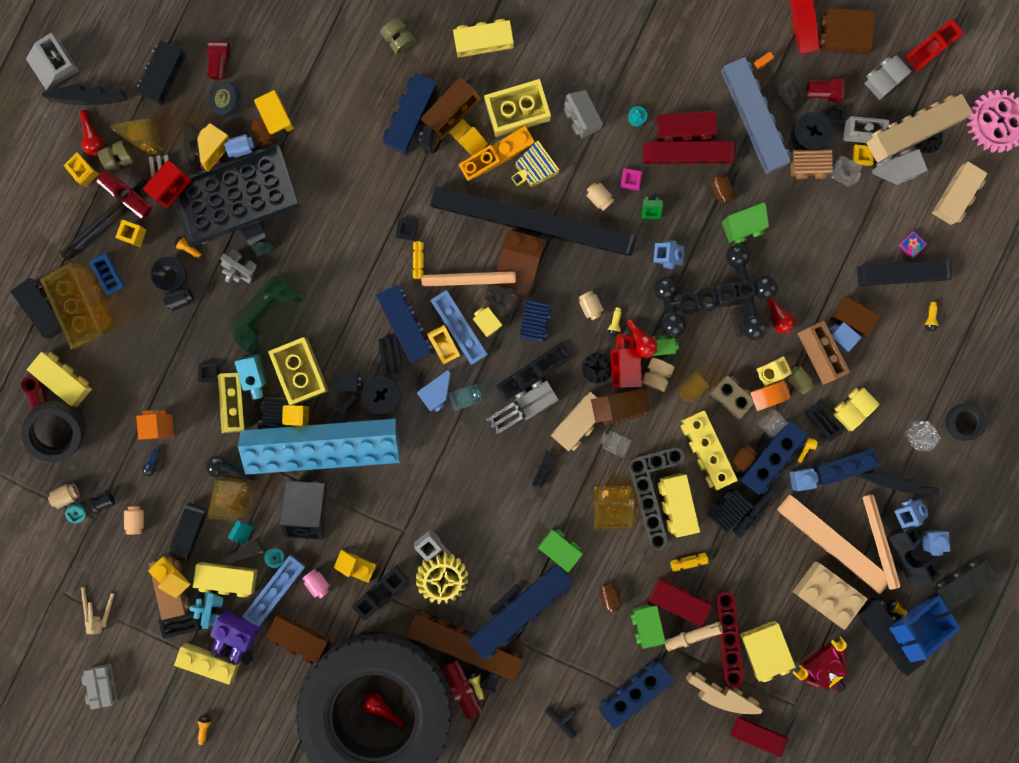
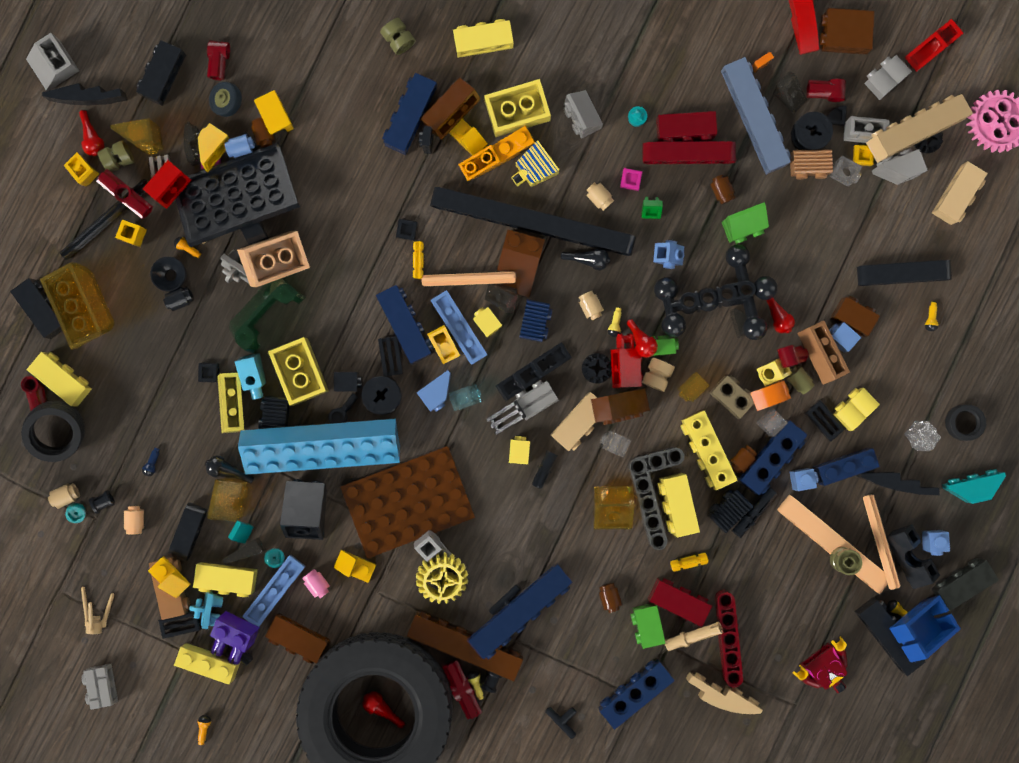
blue slope [88,252,124,296] -> none
orange brick [136,410,174,440] -> none
yellow slope [282,406,309,426] -> none
black arch [352,565,410,621] -> none
bright green brick [538,529,583,572] -> none
dark red beam [730,716,789,757] -> none
light yellow brick [739,621,796,682] -> none
tan brick [793,561,867,630] -> none
yellow hand [798,438,817,463] -> none
medium blue brick [894,498,929,529] -> none
tile [898,231,927,259] -> none
none -> light nougat brick [237,231,310,287]
none -> reddish brown plate [340,446,475,559]
none -> light yellow brick [509,436,530,464]
none -> black piece [561,249,610,270]
none -> dark red piece [777,345,809,368]
none -> olive wheel [830,547,862,575]
none -> teal slope [942,469,1006,504]

